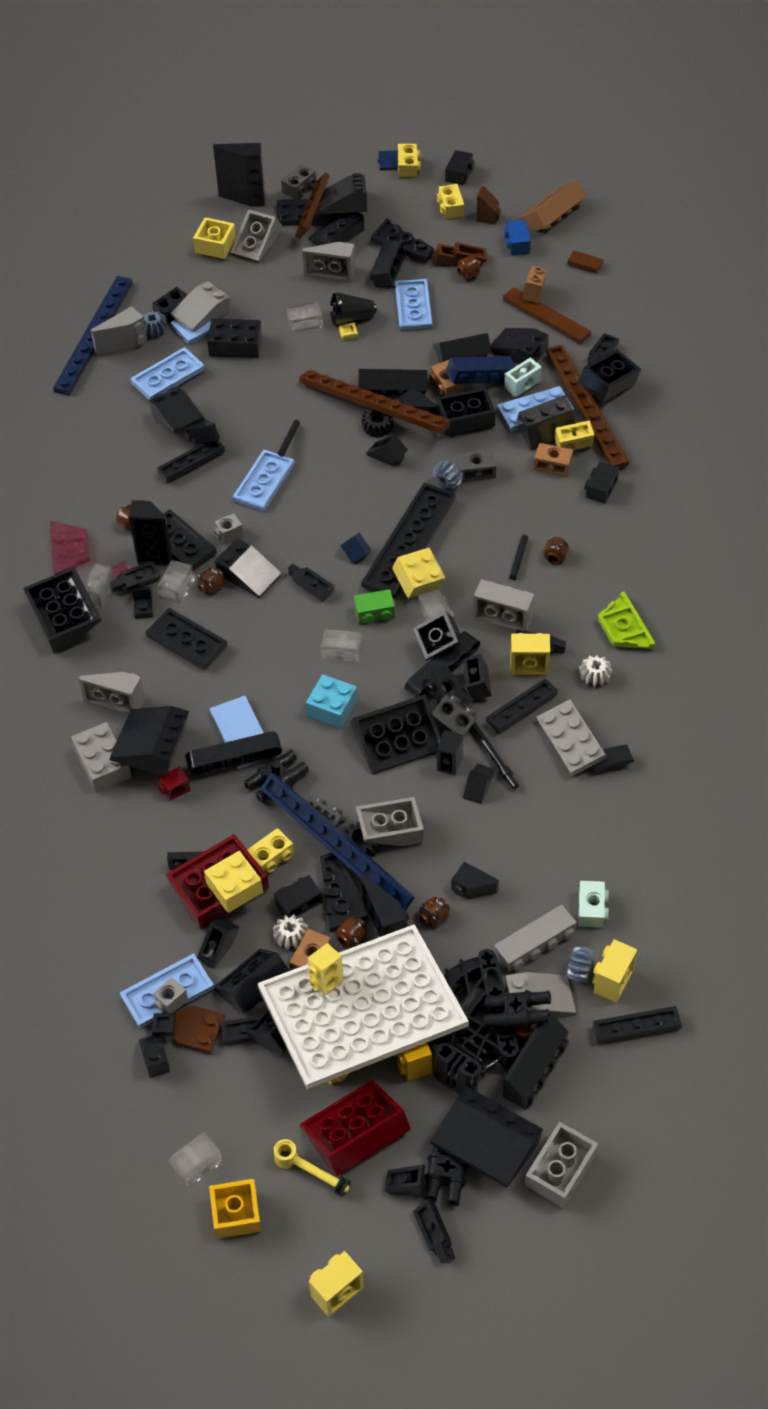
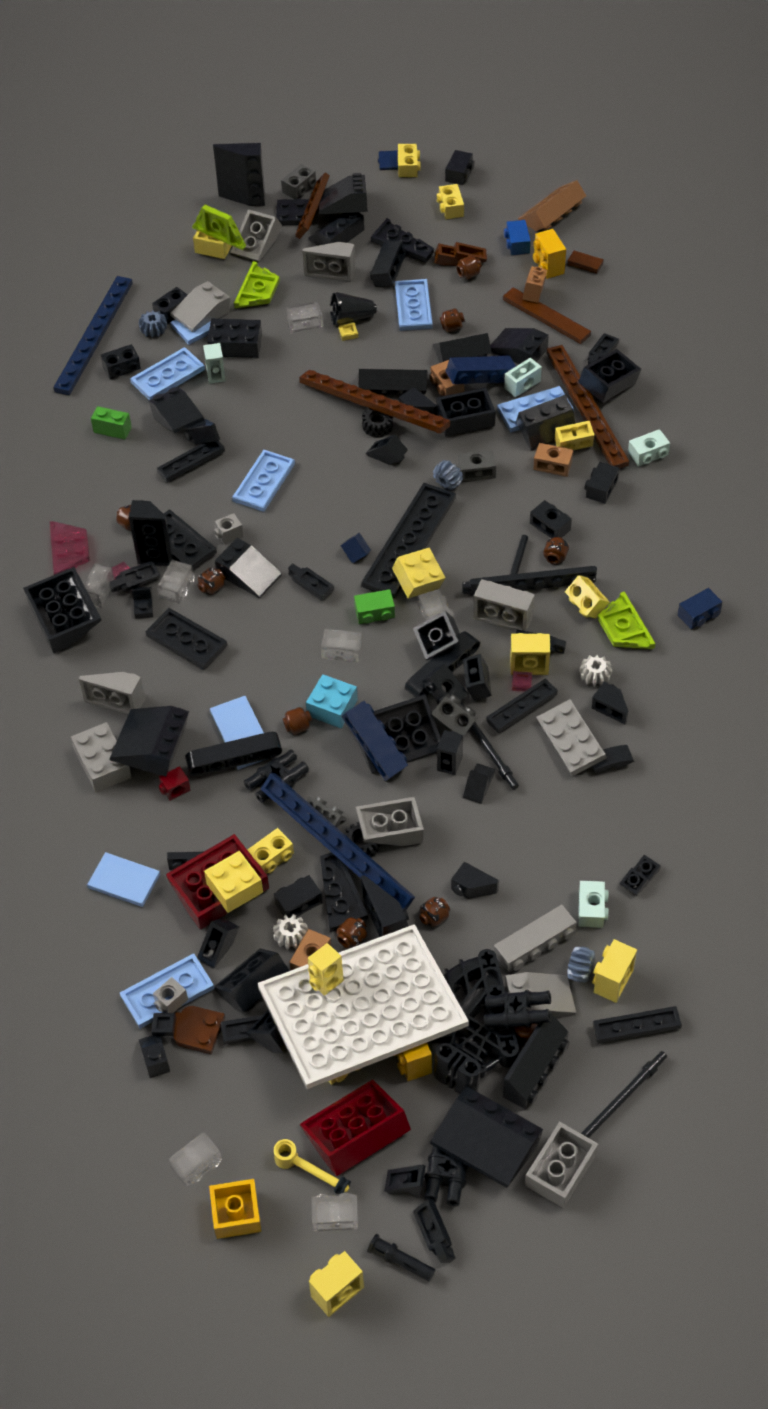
light grey slope [91,306,147,356] -> none
black bar [278,420,300,457] -> none
reddish brown slope [477,186,501,224] -> none
none -> light blue tile [87,852,160,907]
none -> bright green brick [91,406,132,440]
none -> black brick [100,344,141,379]
none -> lime wing [192,205,246,250]
none -> light aqua brick [203,343,226,384]
none -> lime wing [234,261,280,308]
none -> reddish brown head [282,707,312,735]
none -> clear brick [311,1193,358,1232]
none -> dark blue brick [341,701,408,781]
none -> black pin [367,1233,436,1282]
none -> reddish brown head [440,308,465,332]
none -> black hinge [462,566,597,596]
none -> clear pink tile [512,671,532,691]
none -> black brick [530,500,572,538]
none -> yellow brick [533,229,566,279]
none -> light yellow brick [565,575,610,619]
none -> black bar [581,1051,667,1138]
none -> black slope [591,682,628,725]
none -> black slope [620,855,661,896]
none -> light aqua brick [628,429,670,466]
none -> dark blue brick [677,587,722,630]

